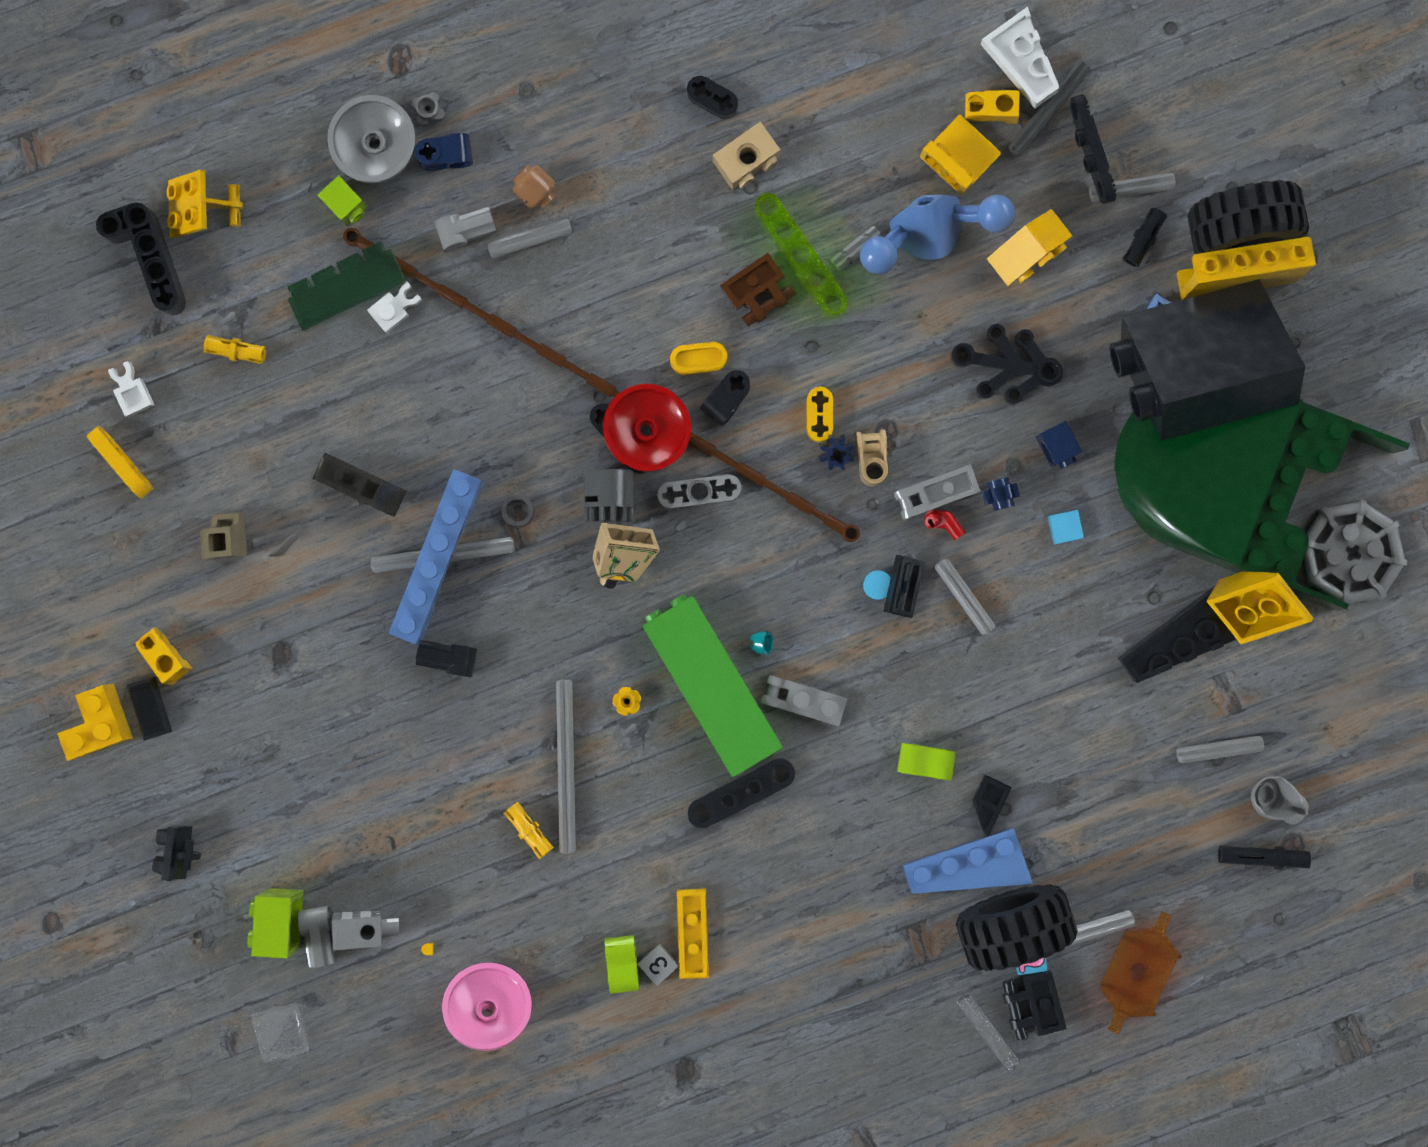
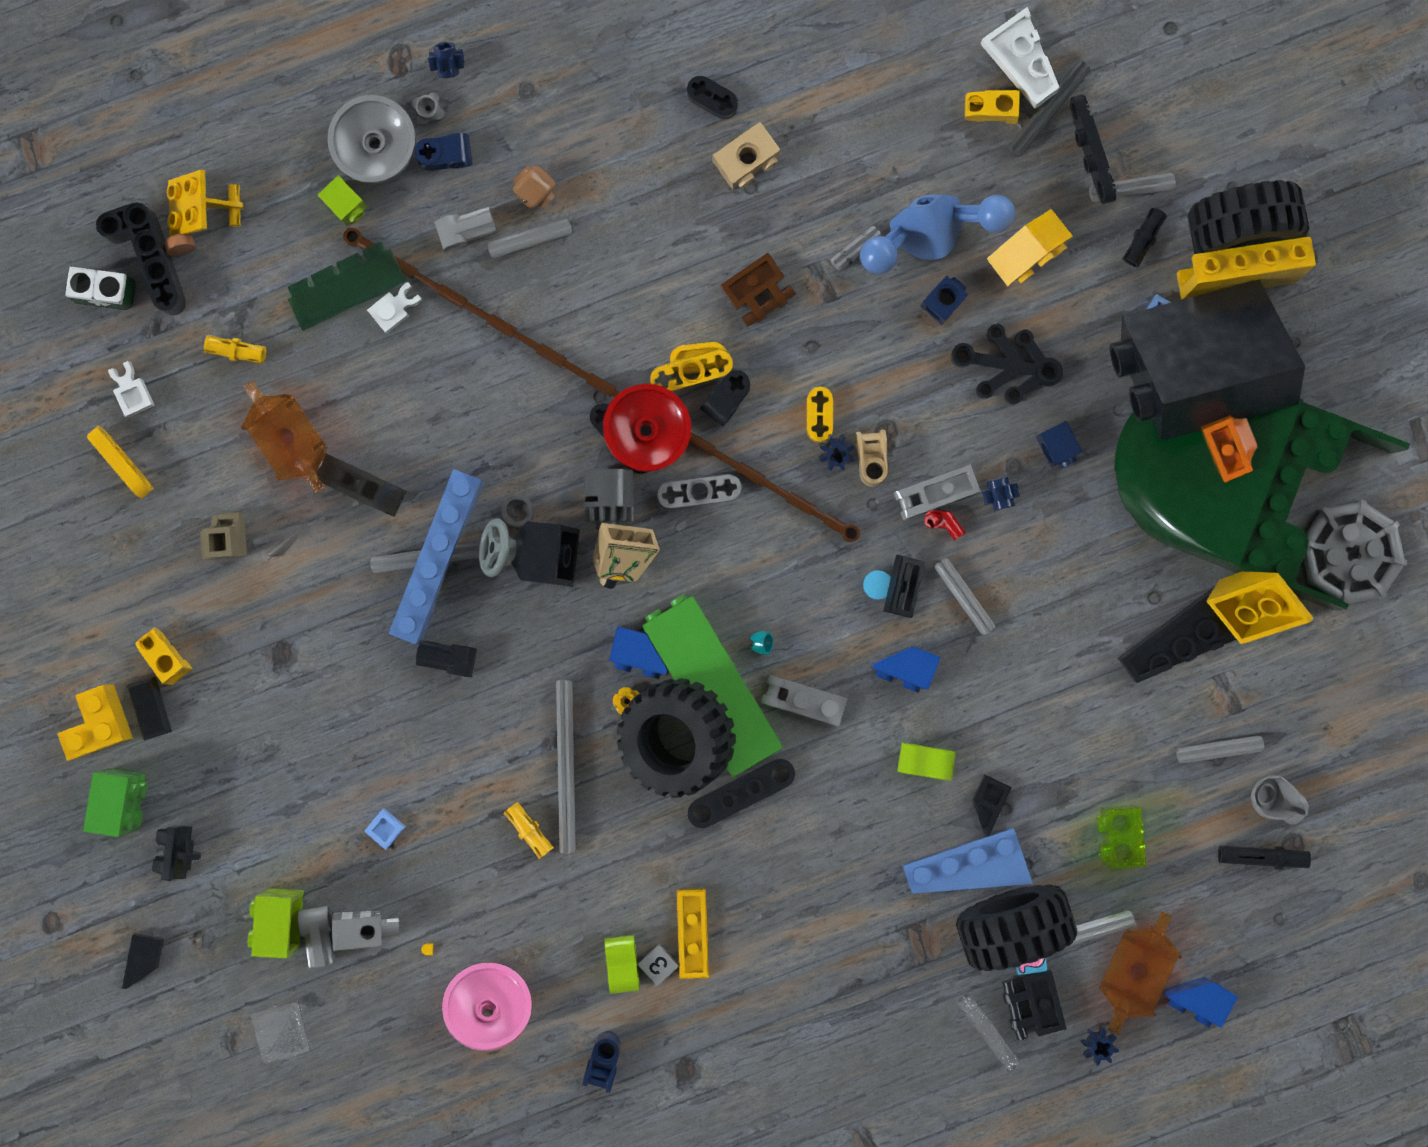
clear neon green beam [754,193,847,319] -> none
yellow bracket [920,115,1001,196] -> none
medium azure tile [1047,510,1084,545] -> none
none -> white piece [65,266,136,310]
none -> bright green brick [83,768,148,837]
none -> black tile [122,933,164,989]
none -> nougat tile [164,234,196,256]
none -> clear orange plate [241,381,328,494]
none -> light blue tile [364,808,406,850]
none -> dark blue gear [428,42,465,78]
none -> black piece [479,518,580,587]
none -> dark blue piece [582,1031,621,1093]
none -> blue slope [609,627,668,679]
none -> black tyre [617,678,736,798]
none -> yellow beam [650,349,733,391]
none -> blue slope [871,646,941,693]
none -> dark blue brick [920,275,968,325]
none -> dark blue gear [1080,1026,1119,1066]
none -> clear neon green brick [1097,805,1147,869]
none -> blue slope [1163,977,1238,1028]
none -> orange slope [1201,415,1258,482]

